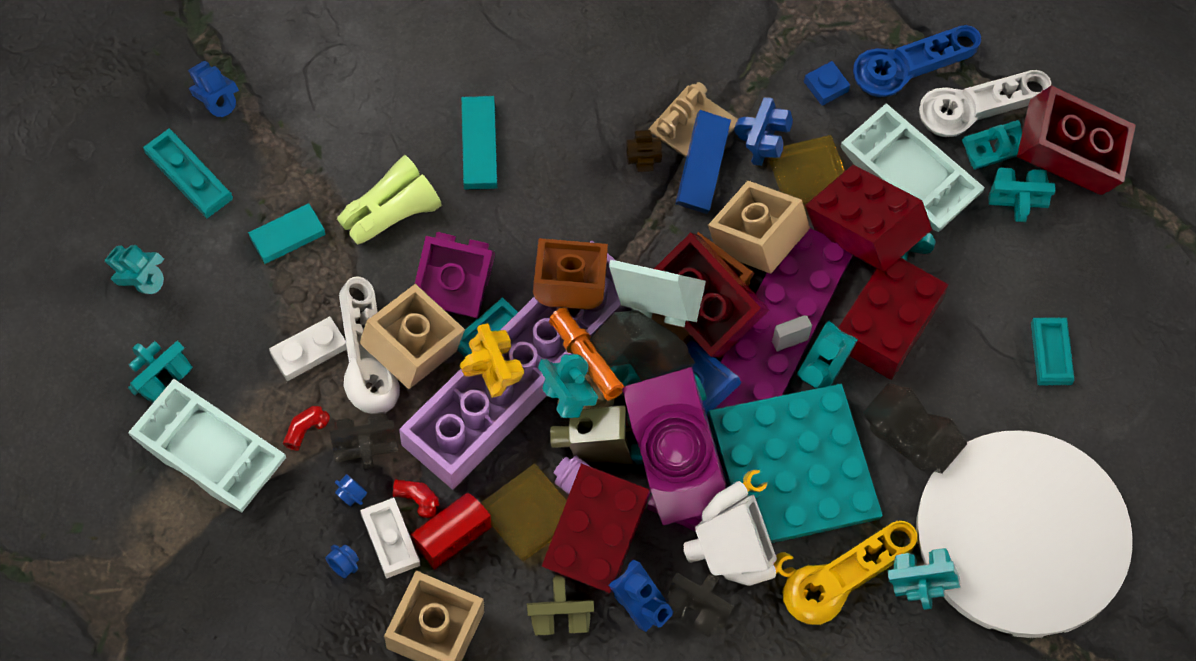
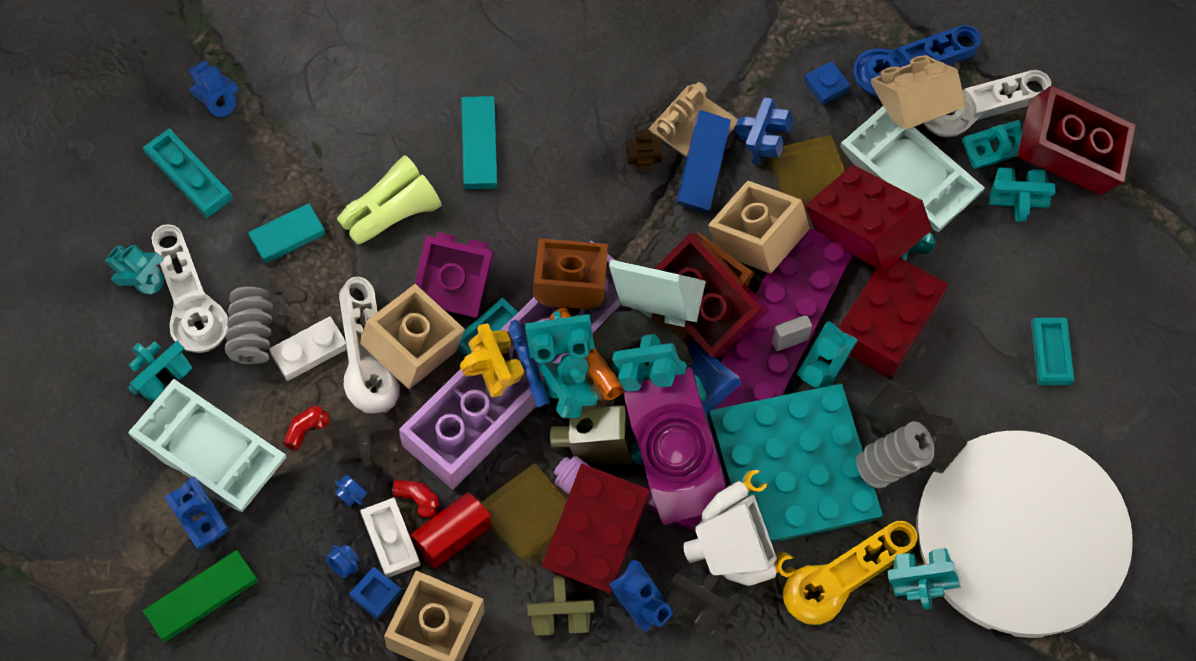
none -> green tile [143,550,258,643]
none -> white beam [151,224,228,353]
none -> blue hips [164,476,230,550]
none -> light grey piece [225,287,273,364]
none -> blue plate [350,567,402,620]
none -> blue animal [509,319,550,408]
none -> teal hips [525,311,595,364]
none -> teal hips [612,334,687,392]
none -> light grey piece [856,421,935,488]
none -> tan slope [870,55,966,130]

